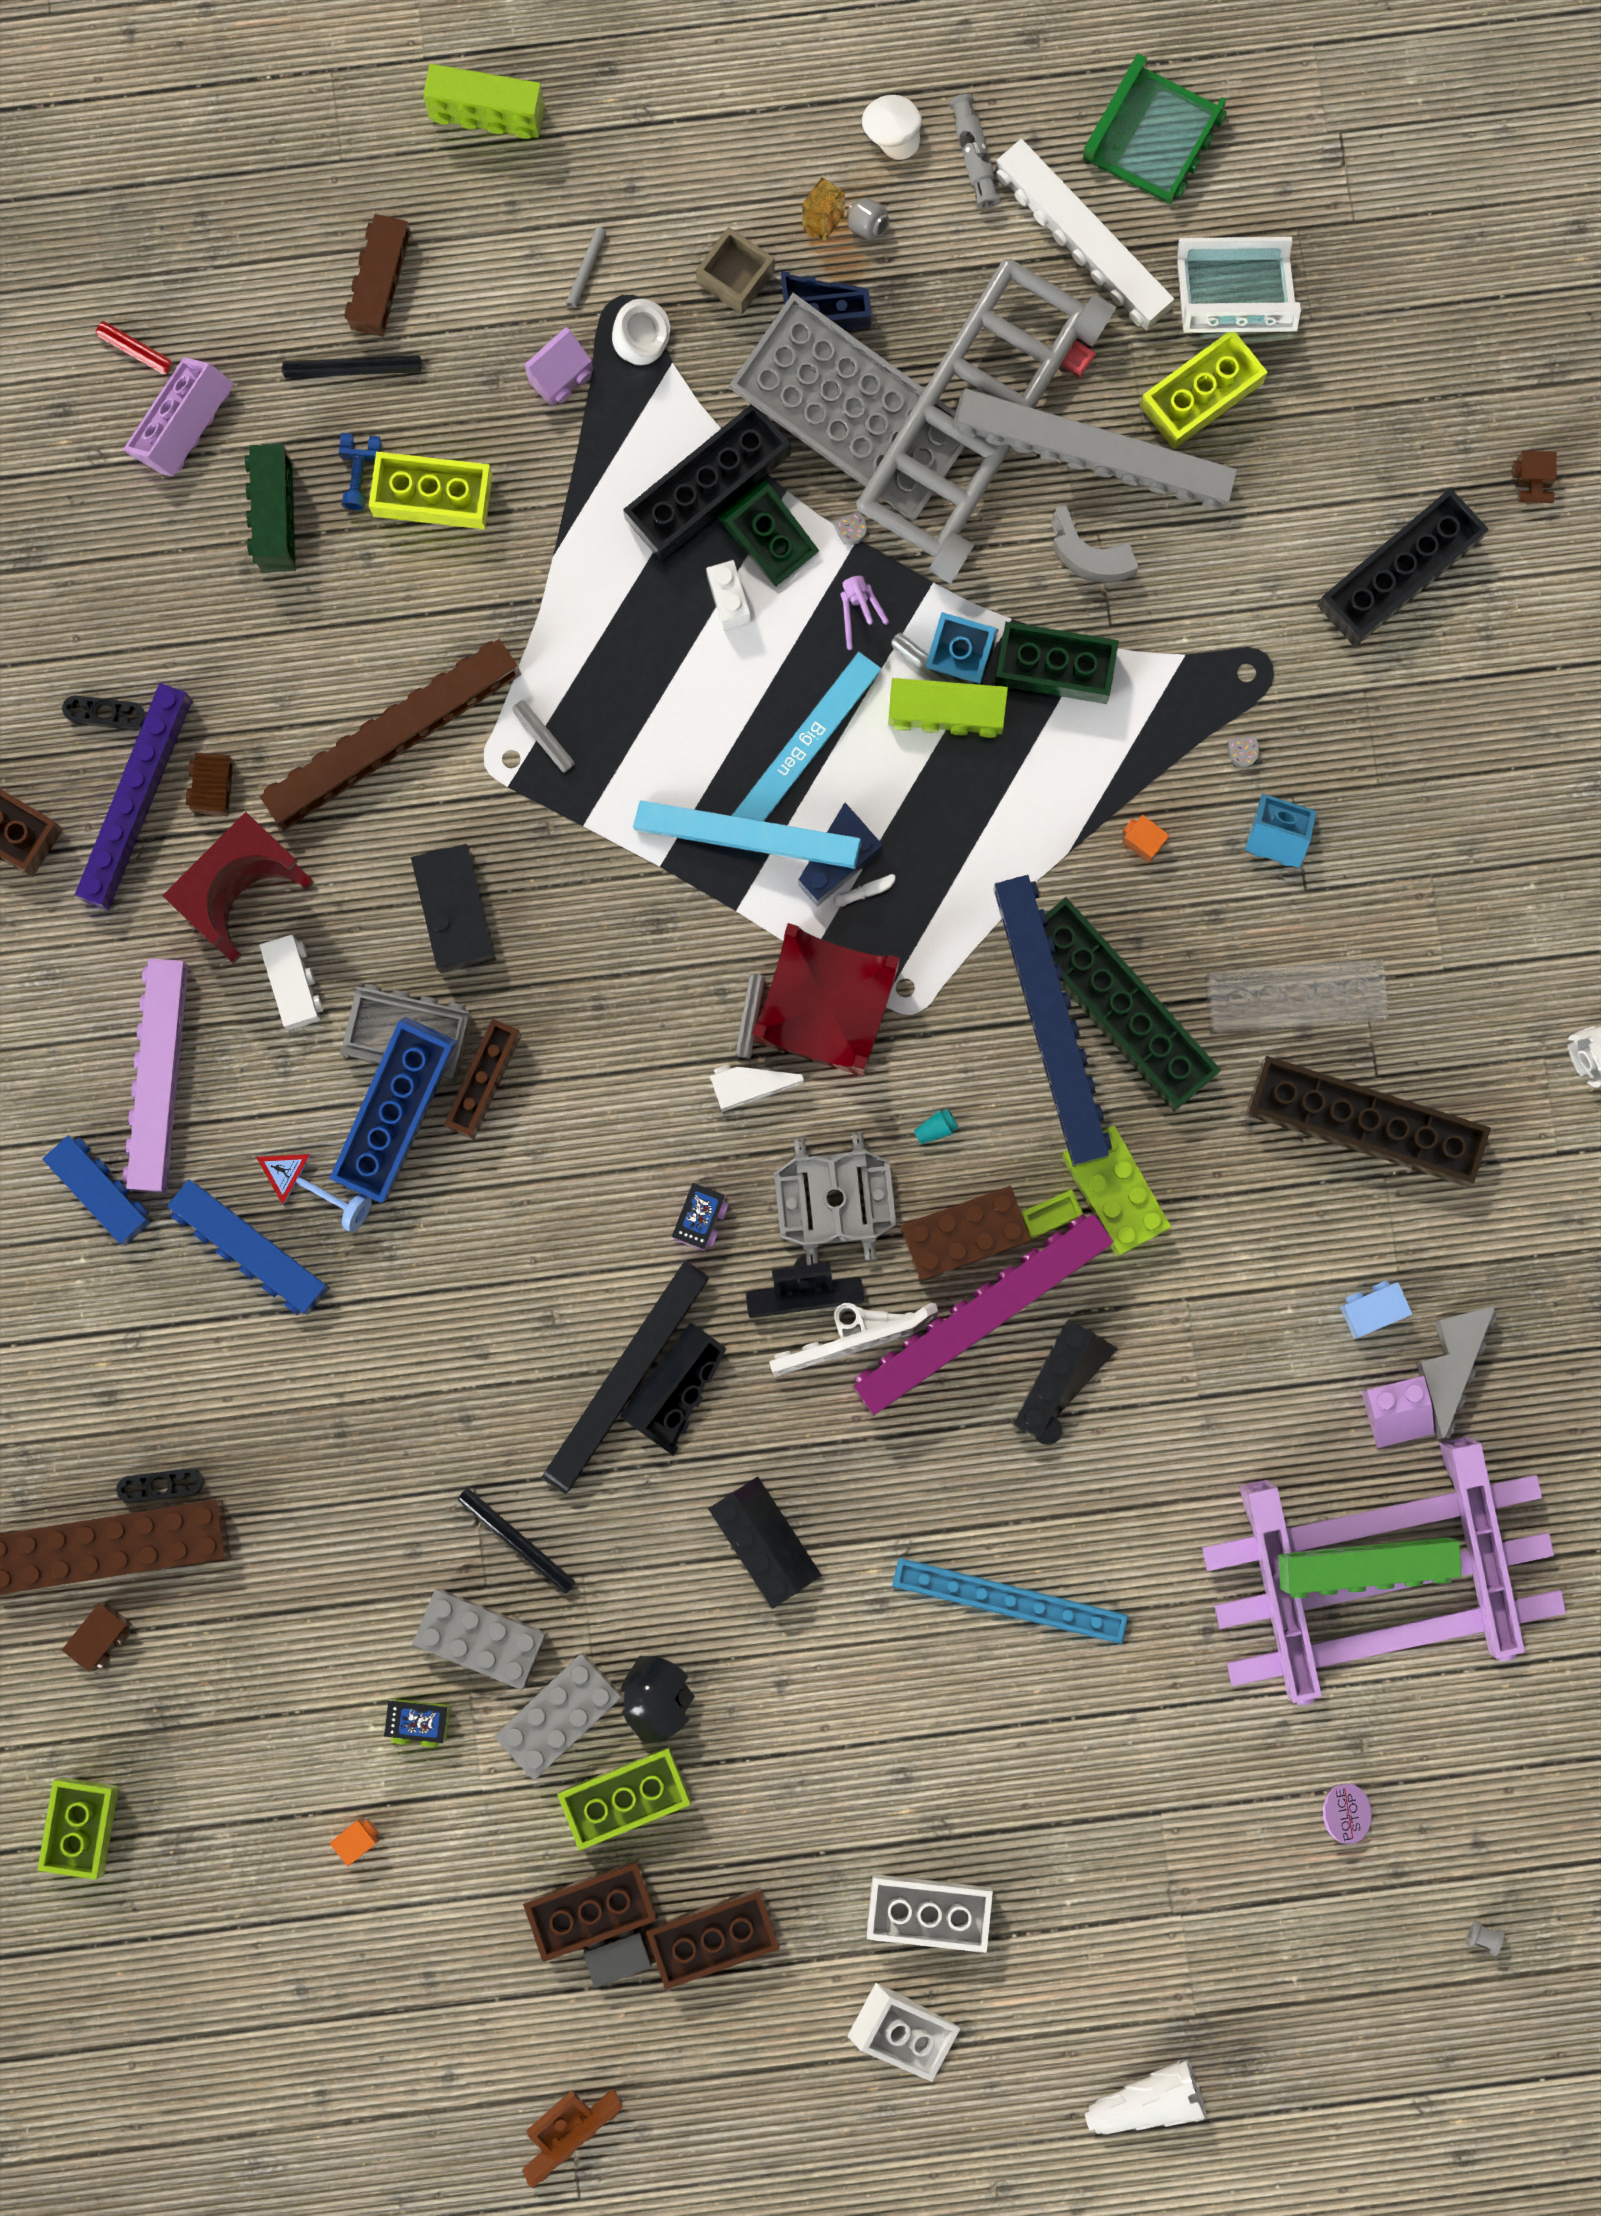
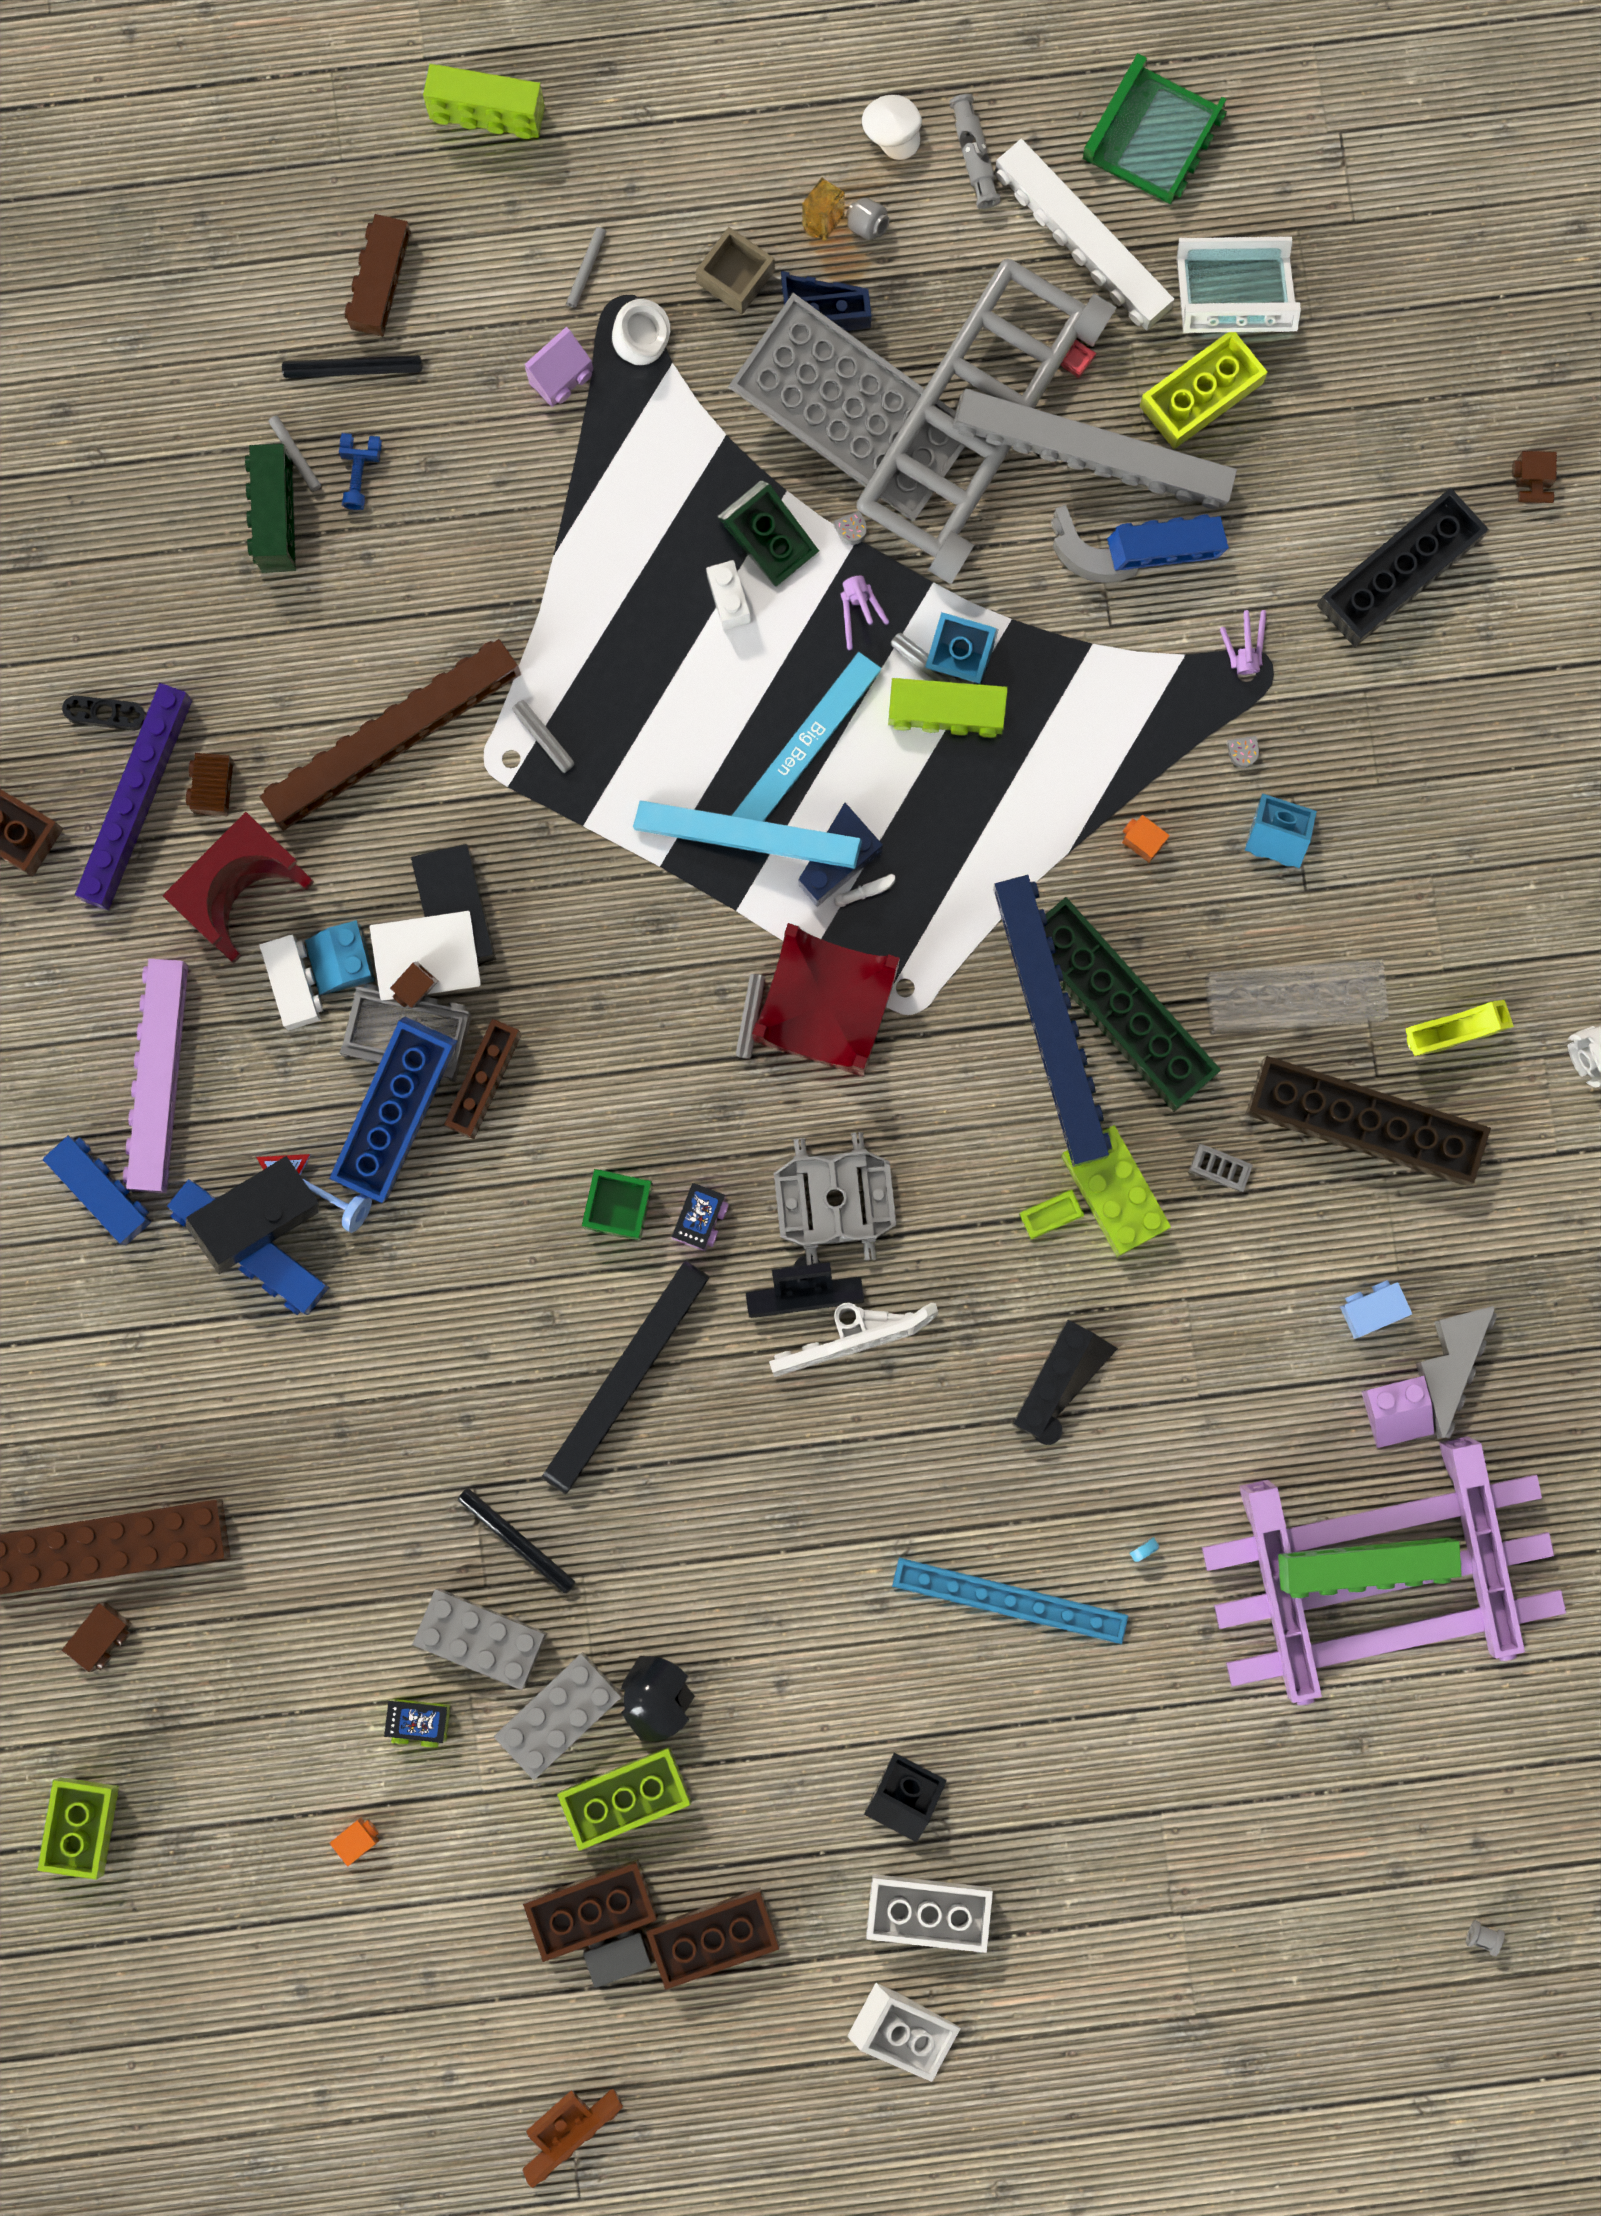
red axle [96,321,173,374] -> none
black beam [116,1469,204,1503] -> none
lavender slope [123,357,234,477] -> none
neon yellow brick [369,451,493,530] -> none
black wedge [620,1322,726,1456] -> none
black brick [623,404,791,562] -> none
black slope [708,1477,822,1609] -> none
white slope [710,1065,804,1112] -> none
magenta brick [853,1213,1114,1416] -> none
reddish brown brick [900,1186,1031,1282] -> none
teal cone [914,1108,959,1145] -> none
dark green brick [994,621,1119,704] -> none
white cone [1085,2058,1207,2135] -> none
lavender piece [1323,1784,1371,1844] -> none
none -> black brick [186,1156,319,1274]
none -> light grey bar [268,415,321,492]
none -> dark azure slope [305,920,375,996]
none -> white sticker [370,911,481,1001]
none -> reddish brown brick [390,961,439,1008]
none -> green piece [582,1169,653,1241]
none -> black slope [864,1752,947,1842]
none -> blue brick [1107,514,1229,571]
none -> medium azure tile [1129,1537,1159,1562]
none -> light grey slope [1188,1144,1253,1192]
none -> lavender plant [1220,610,1266,675]
none -> neon yellow arch [1405,999,1514,1056]

